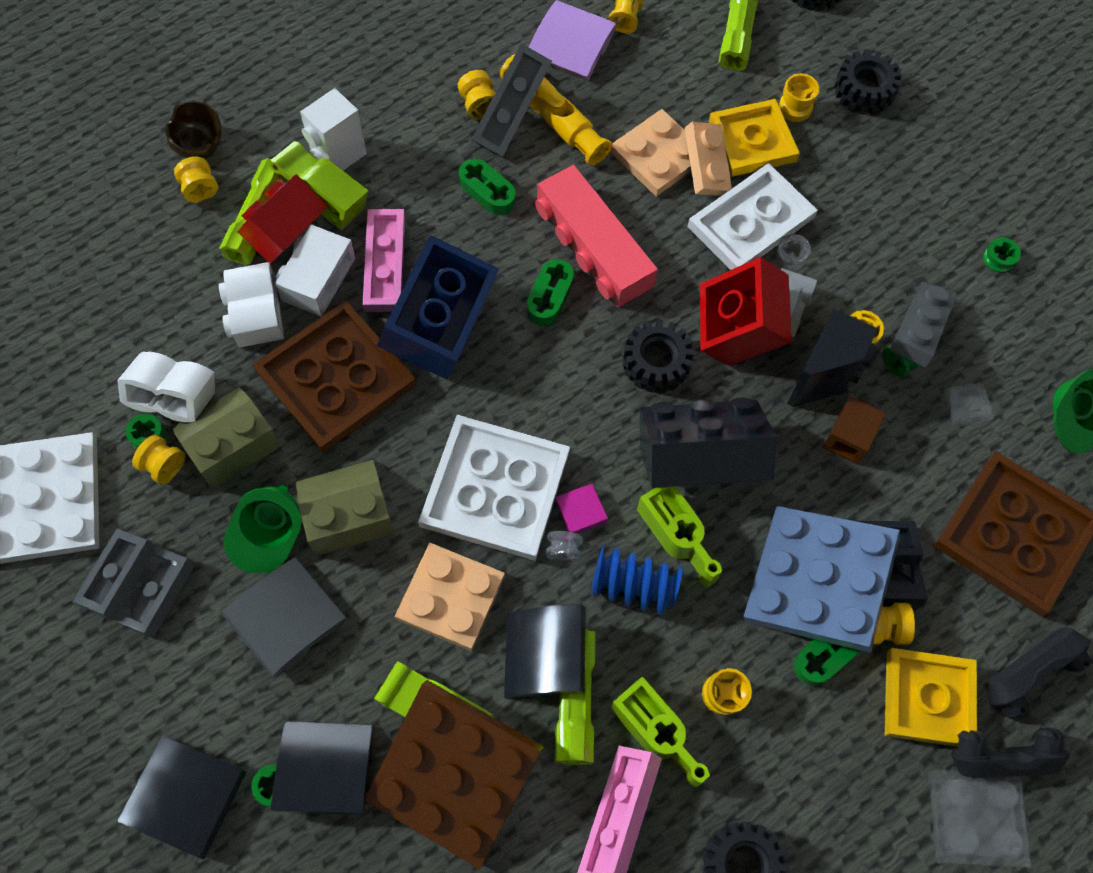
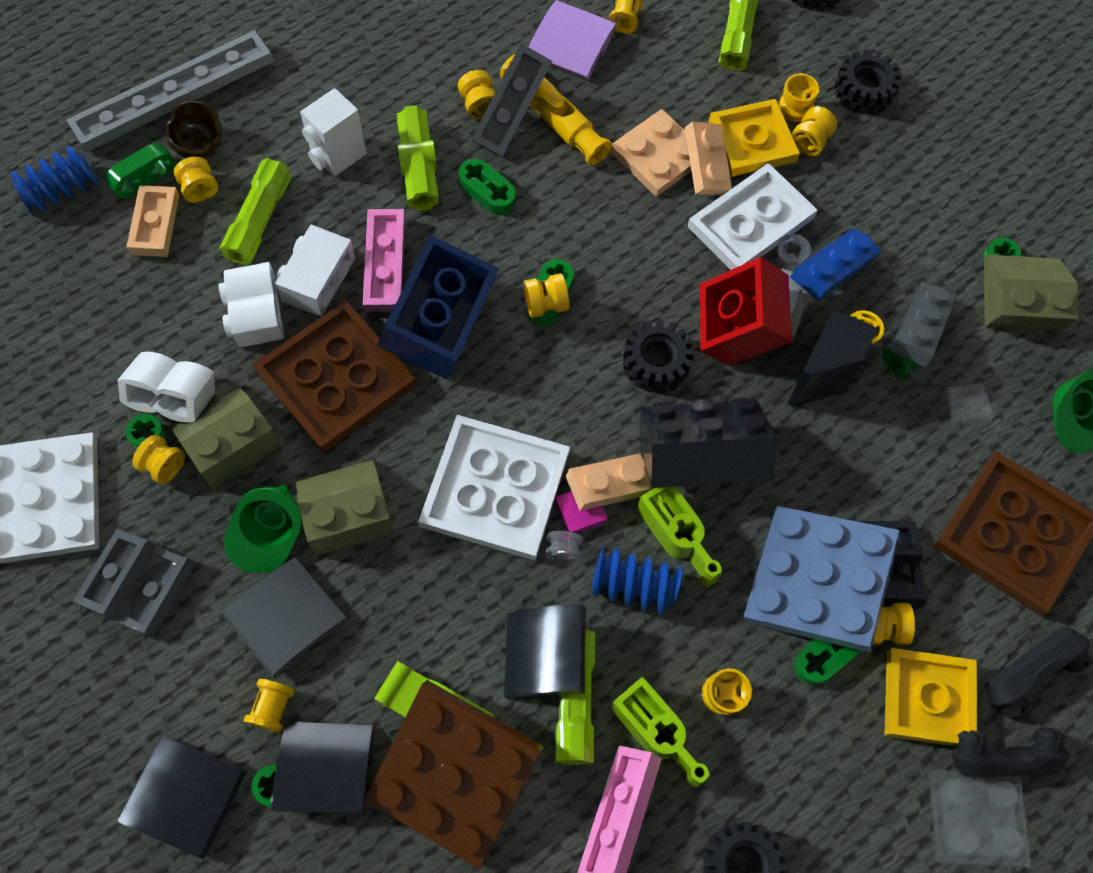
red brick [237,174,328,264] -> none
lime piece [270,141,368,230] -> none
light nougat plate [394,542,505,651] -> none
coral brick [535,164,658,308] -> none
reddish brown brick [822,396,886,465] -> none
none -> blue piece [11,146,100,216]
none -> light grey plate [66,30,273,153]
none -> green beam [105,143,175,199]
none -> light nougat plate [126,185,180,257]
none -> yellow bush [243,679,296,733]
none -> lime piece [397,105,439,211]
none -> yellow wheel [523,273,569,318]
none -> light nougat plate [566,453,654,511]
none -> blue plate [790,227,882,301]
none -> yellow wheel [791,106,837,157]
none -> olive slope [984,254,1079,331]

